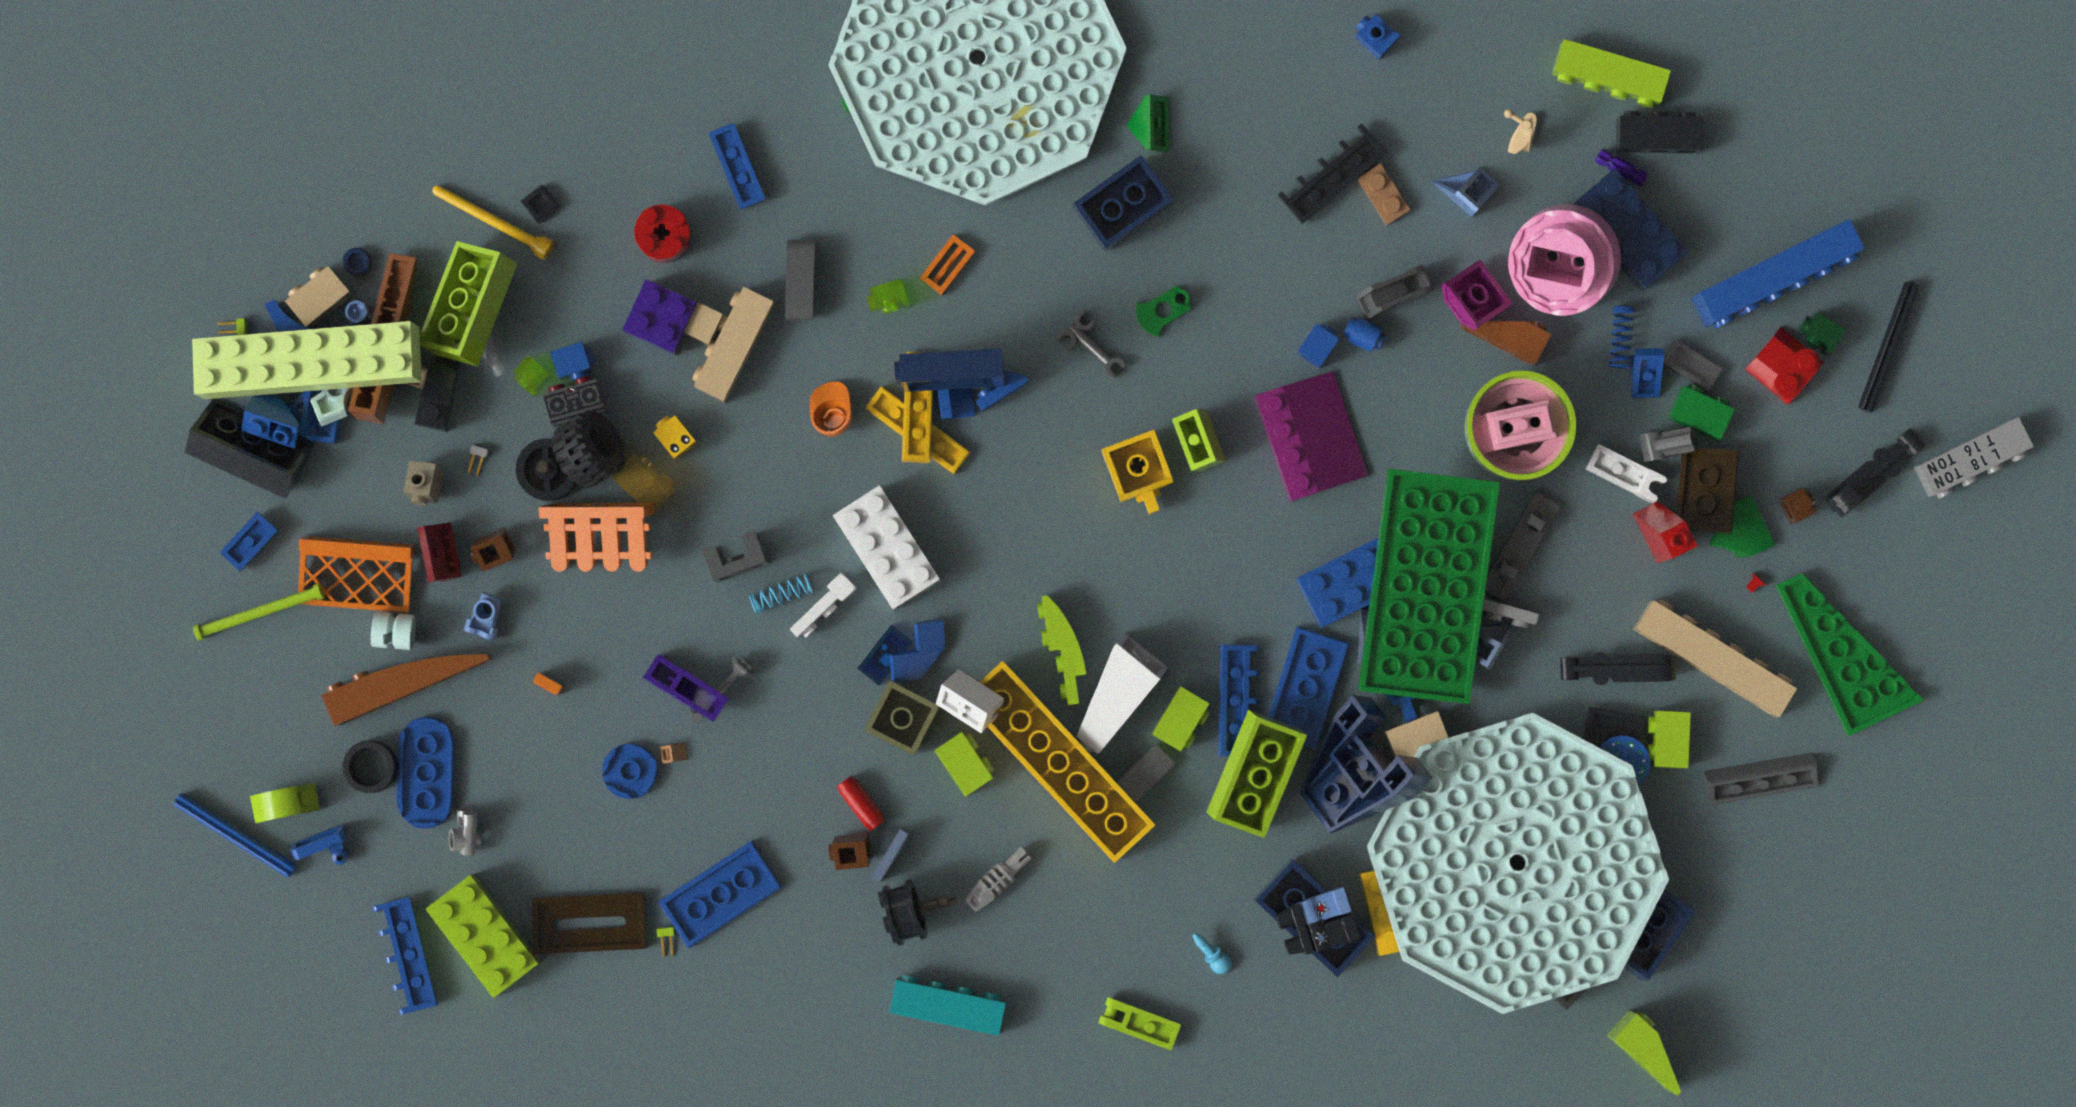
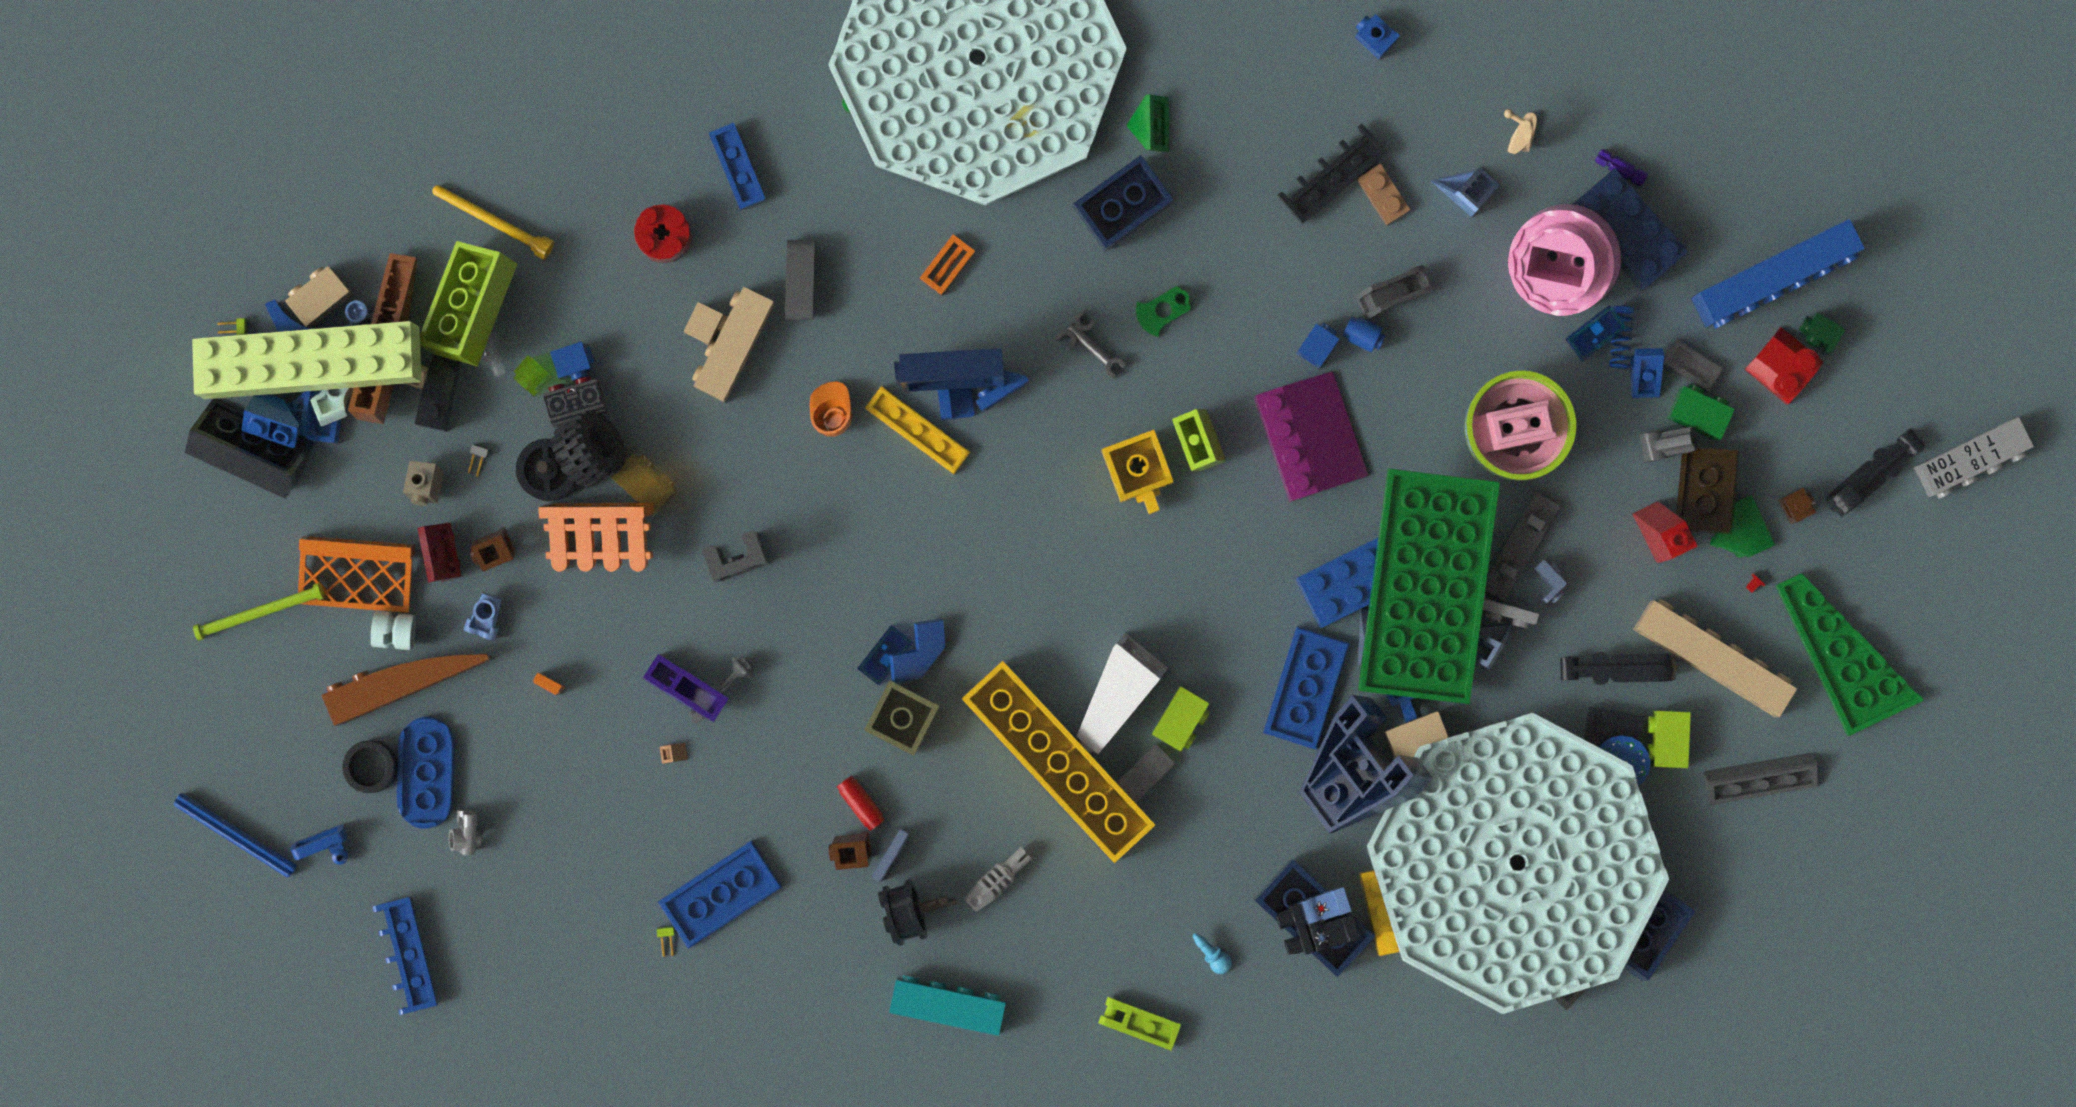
blue plate [219,512,279,572] -> none
lime brick [250,783,320,823] -> none
dark blue tile [342,248,372,276] -> none
lime brick [426,874,542,998] -> none
black tile [520,184,560,224] -> none
dark brown piece [532,893,647,954] -> none
blue tile [602,743,658,799] -> none
dark purple brick [622,279,697,356] -> none
yellow brick [653,415,697,460] -> none
medium azure piece [749,573,813,614] -> none
white plate [790,572,857,638] -> none
white brick [833,485,940,610] -> none
clear neon green brick [866,278,910,314] -> none
yellow tile [902,352,933,463] -> none
lime brick [934,732,994,797] -> none
white hinge [936,669,1004,733] -> none
lime slope [1037,595,1086,705] -> none
lime brick [1206,710,1307,838] -> none
blue hinge [1218,645,1259,756] -> none
magenta slope [1442,259,1513,330] -> none
dark orange slope [1459,320,1551,366] -> none
lime brick [1552,39,1671,108] -> none
white plate [1585,444,1667,503] -> none
lime slope [1607,1011,1681,1096] -> none
black brick [1616,111,1703,154] -> none
black axle [1858,281,1919,413] -> none
none -> sand blue bracket [1533,560,1567,604]
none -> clear blue tile [1565,305,1627,362]

